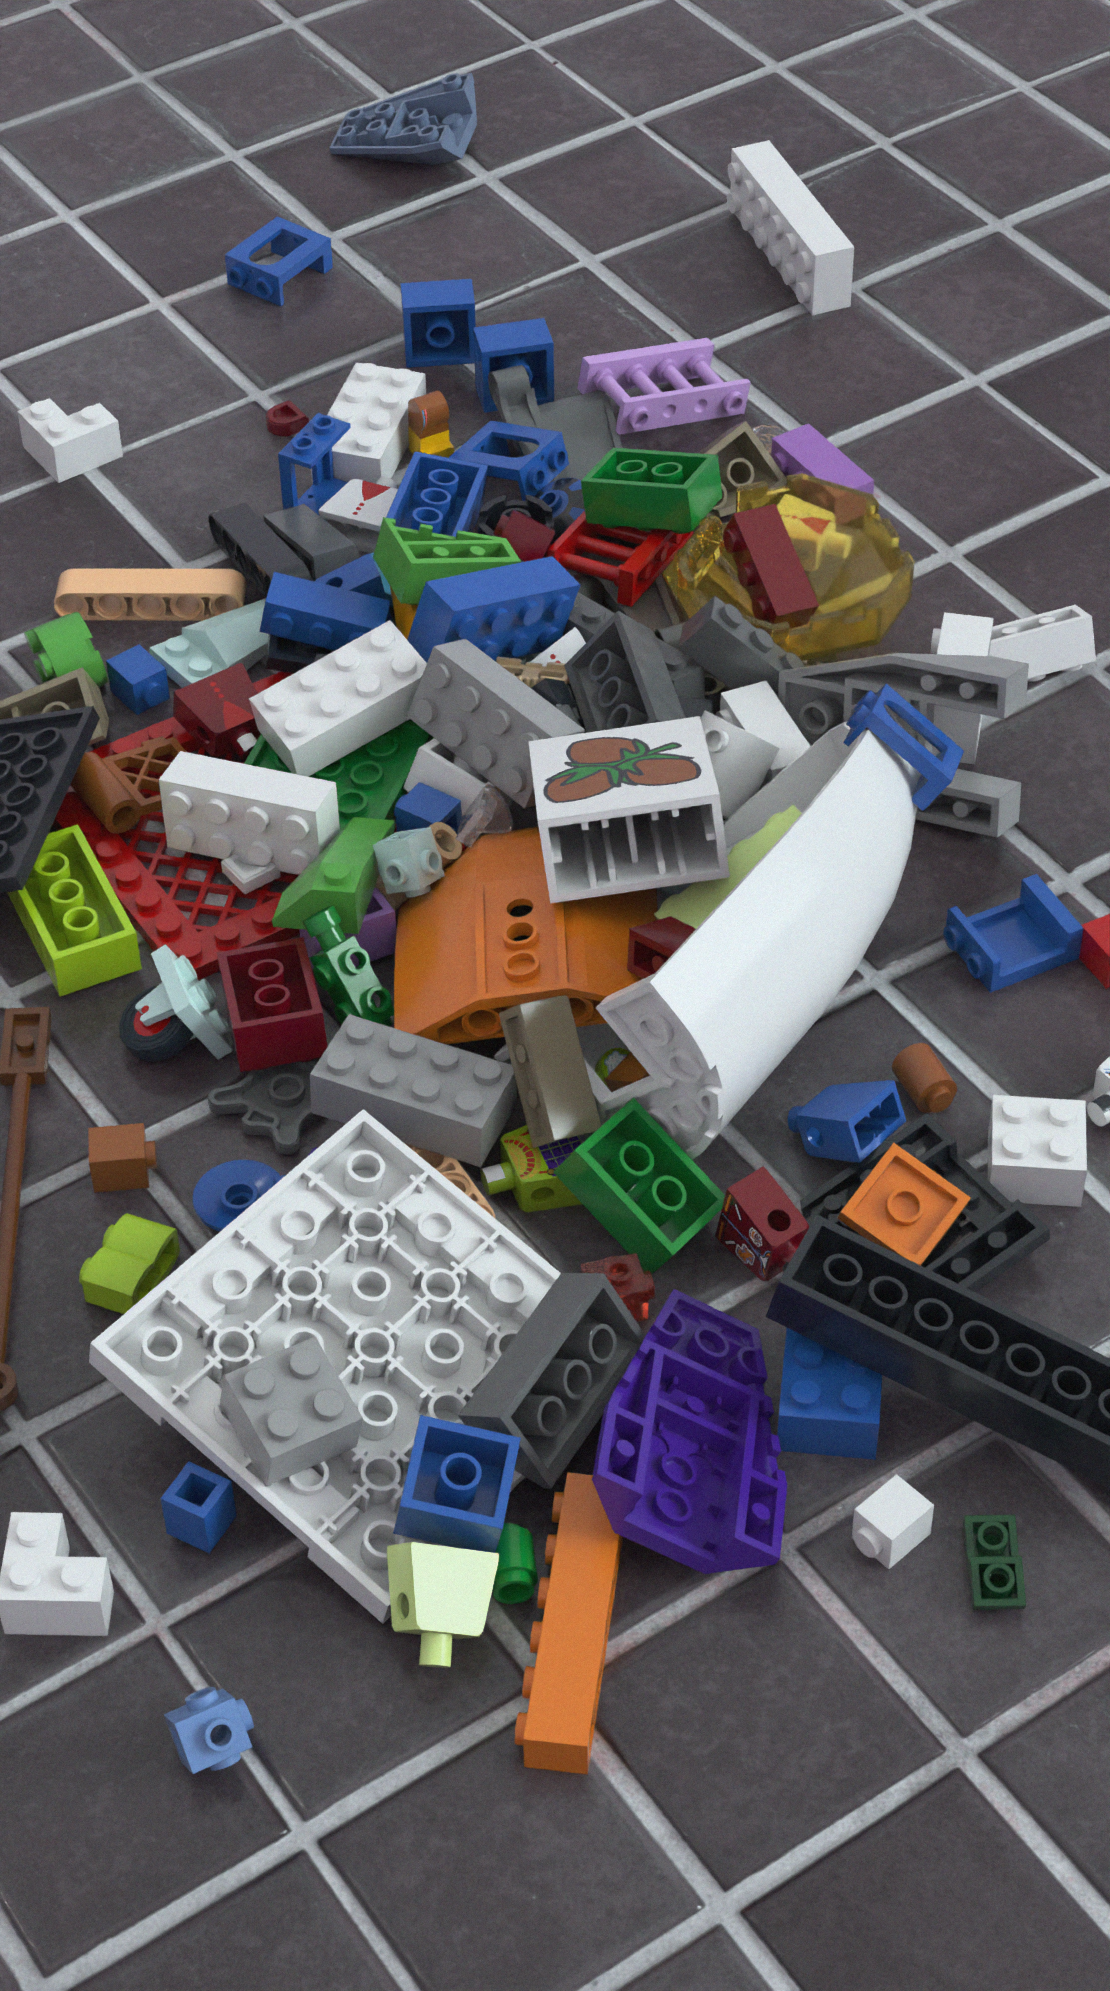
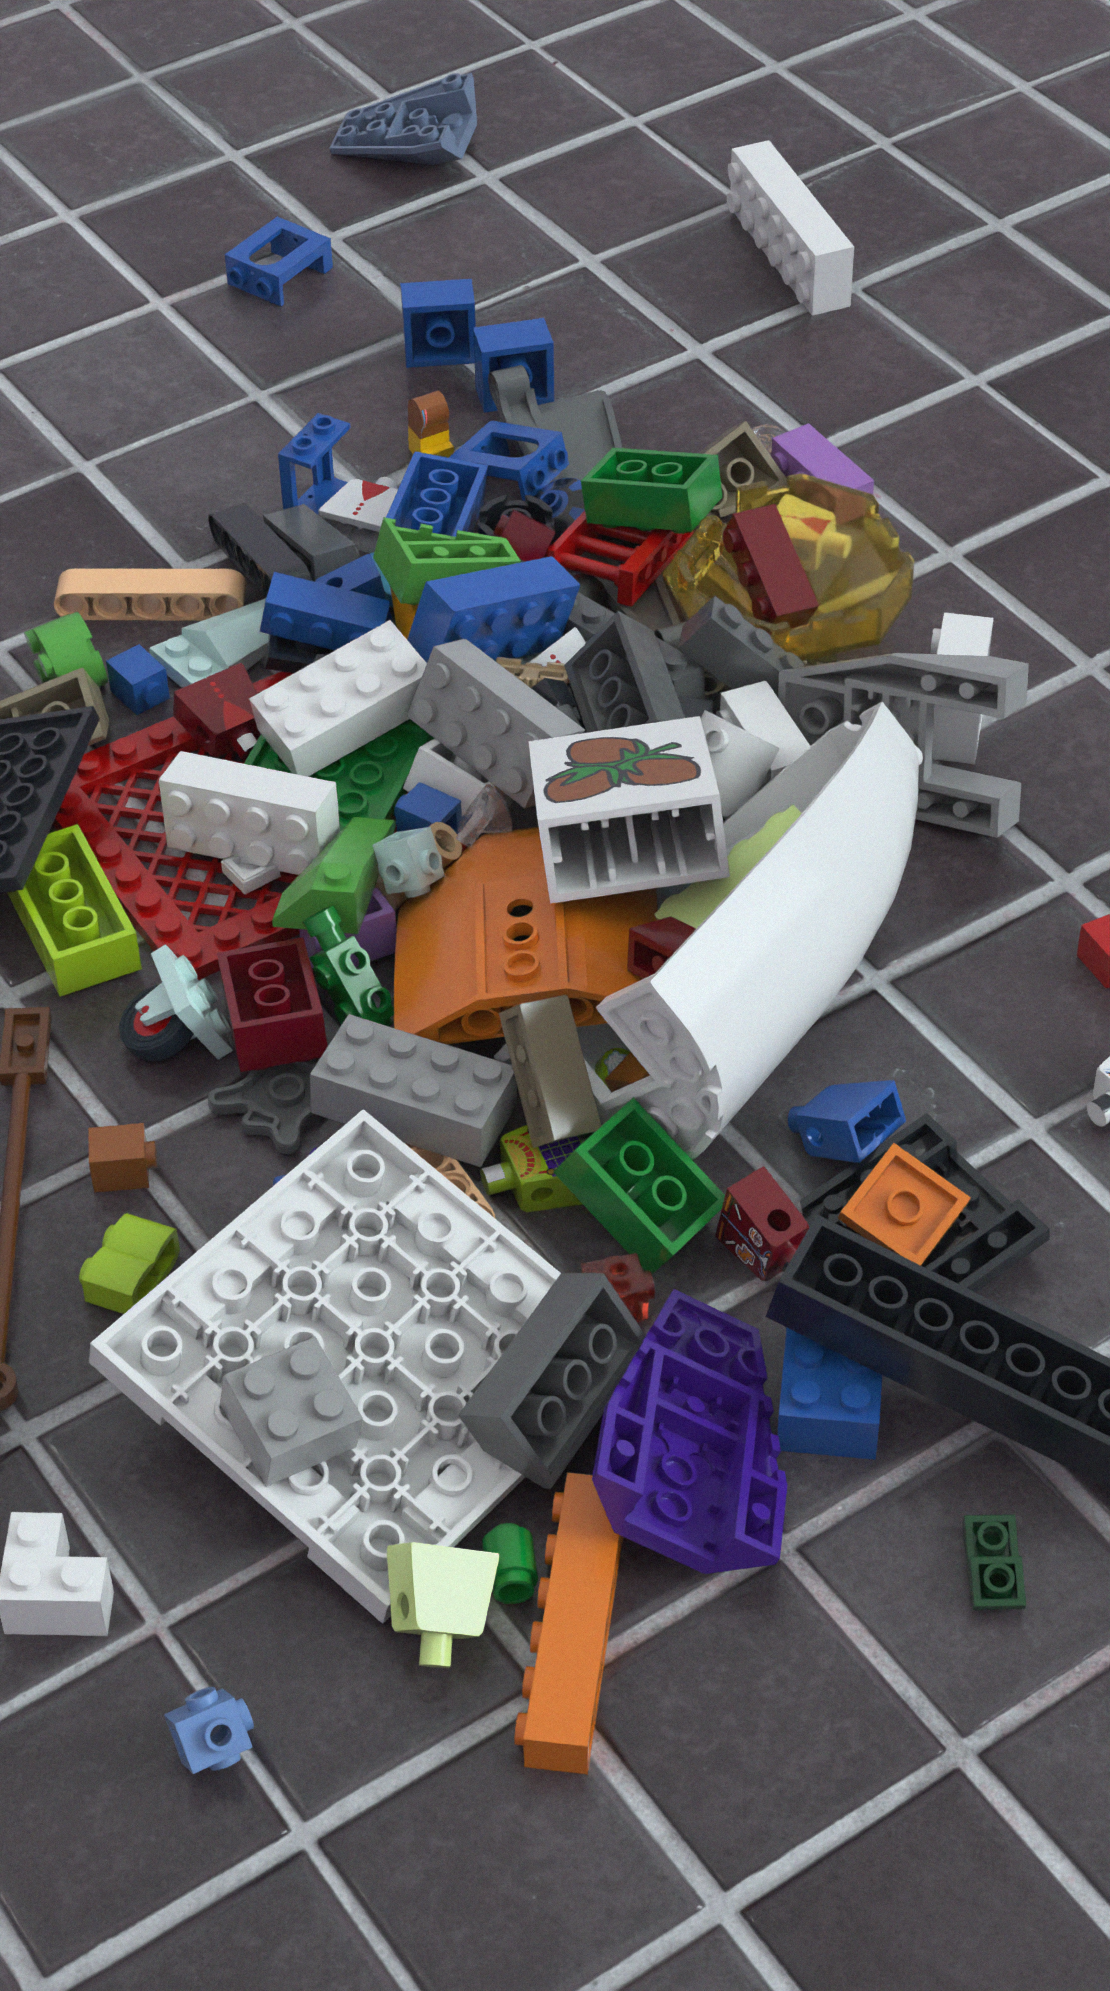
white brick [17,398,123,483] -> none
dark orange piece [70,736,187,834] -> none
blue brick [160,1461,237,1553] -> none
blue dish [193,1160,280,1232] -> none
dark red tile [266,400,309,436] -> none
white brick [311,362,426,484] -> none
blue brick [393,1415,521,1553] -> none
lavender fence [577,338,751,435] -> none
blue panel [843,683,964,811] -> none
white brick [852,1474,934,1569] -> none
dark orange brick [892,1043,957,1113] -> none
blue panel [943,874,1084,993] -> none
white brick [988,1095,1087,1207] -> none
white brick [989,605,1096,682] -> none

